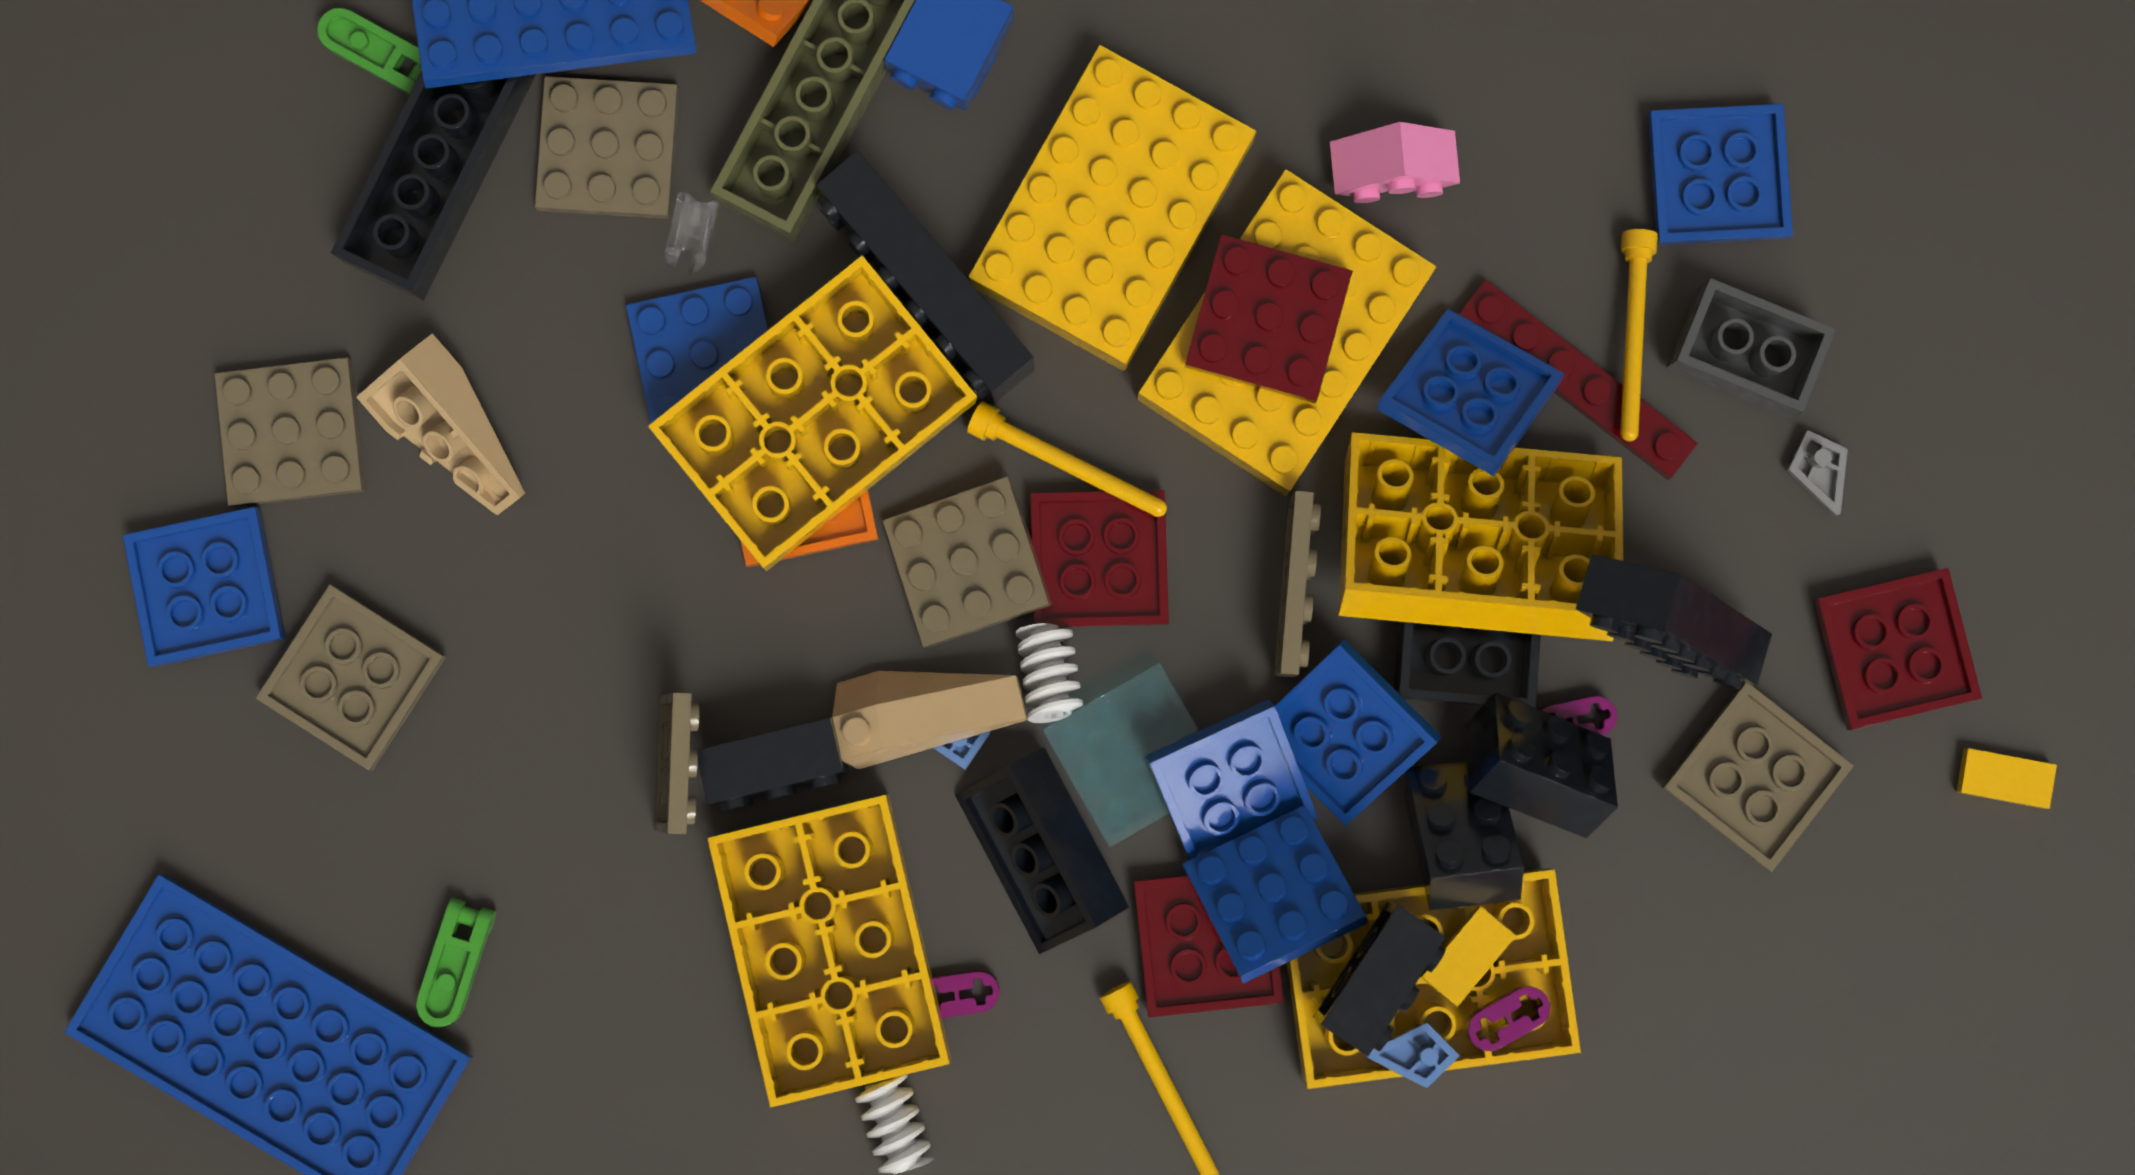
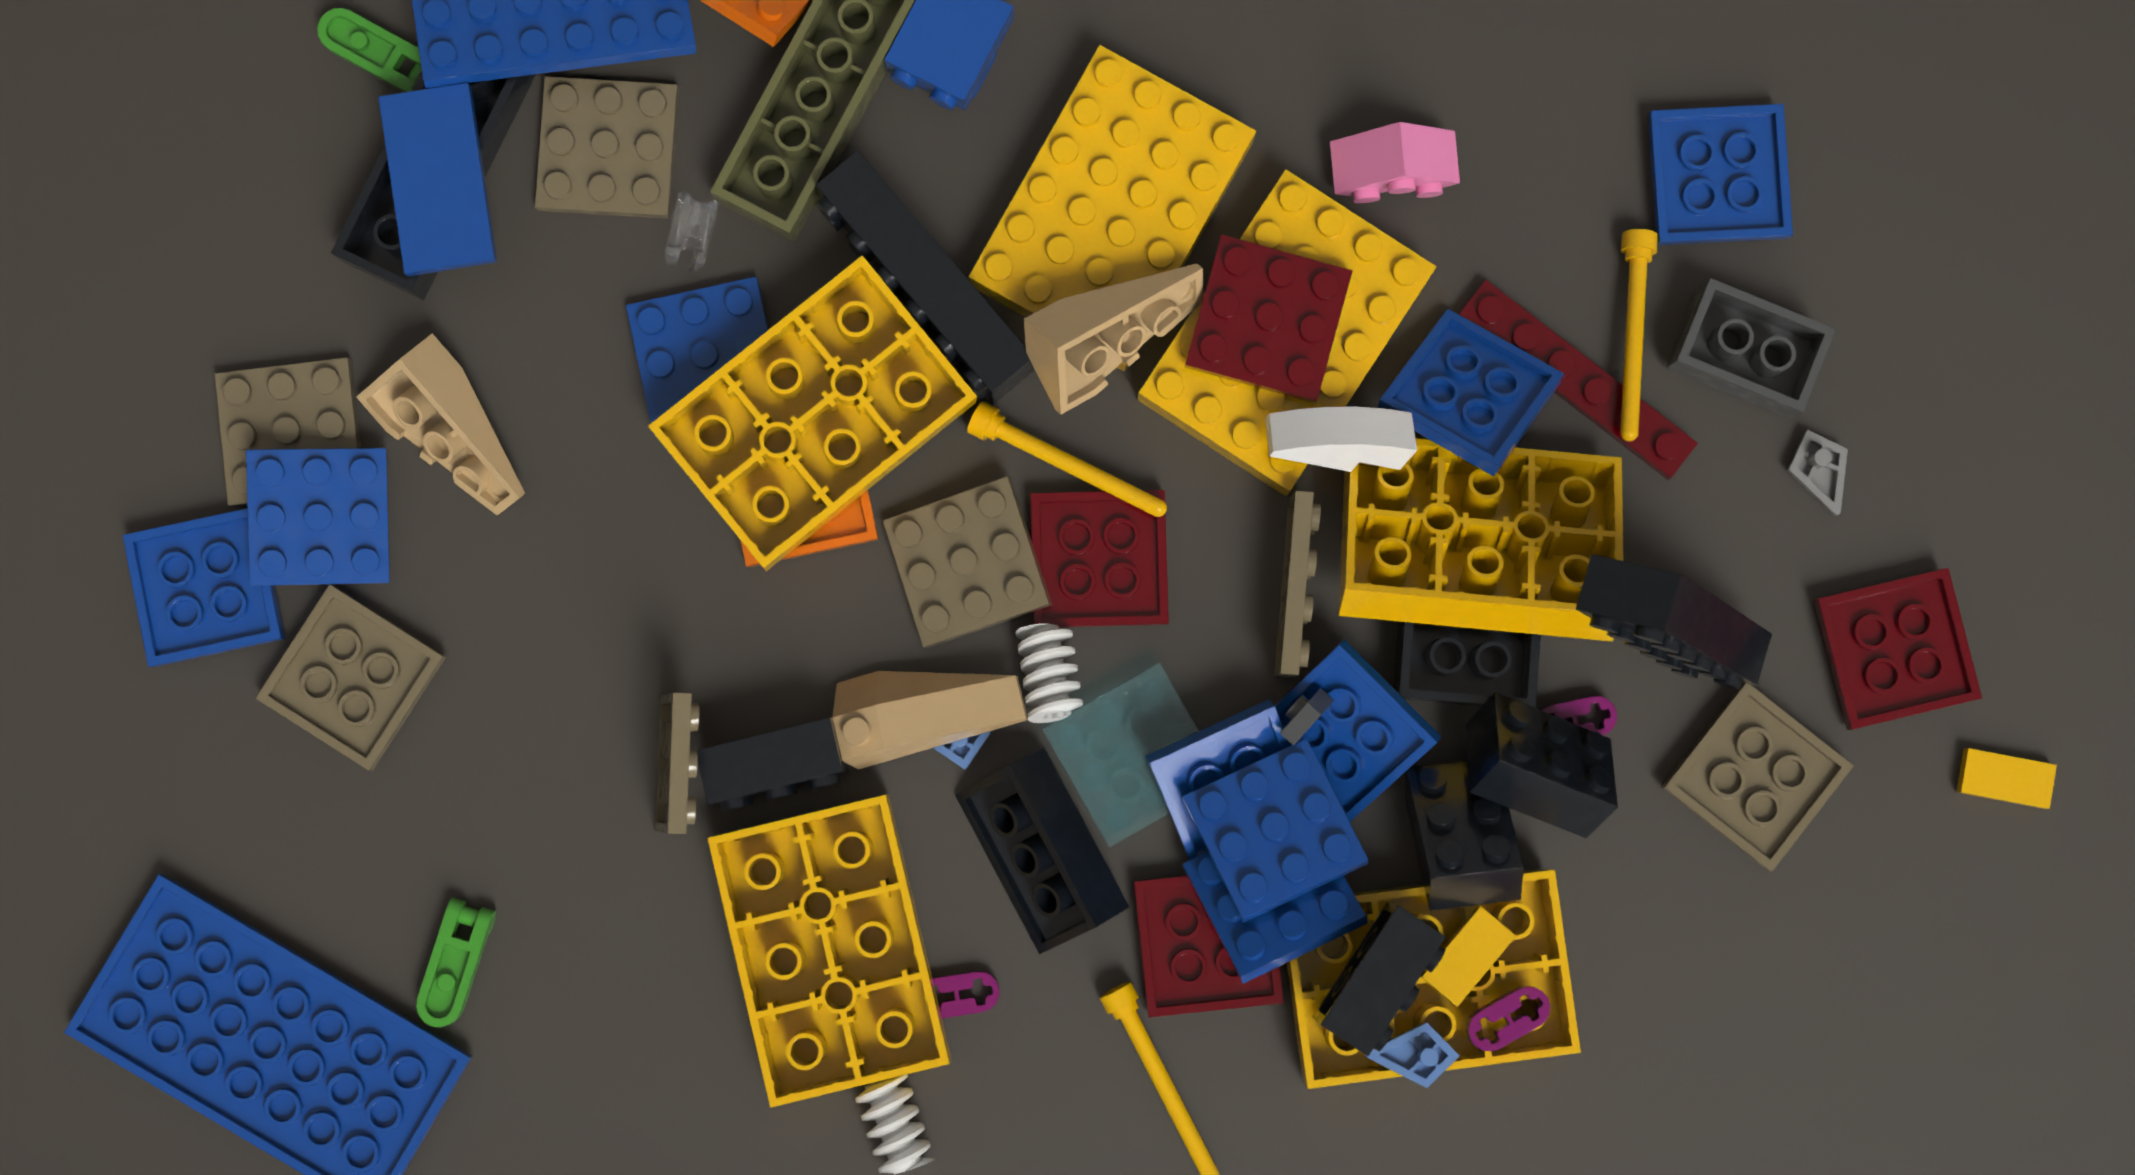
none -> blue plate [246,448,390,586]
none -> blue tile [378,82,497,276]
none -> tan wedge [1024,264,1203,415]
none -> blue plate [1183,738,1369,923]
none -> white slope [1265,406,1417,472]
none -> dark grey plate [1280,688,1334,746]

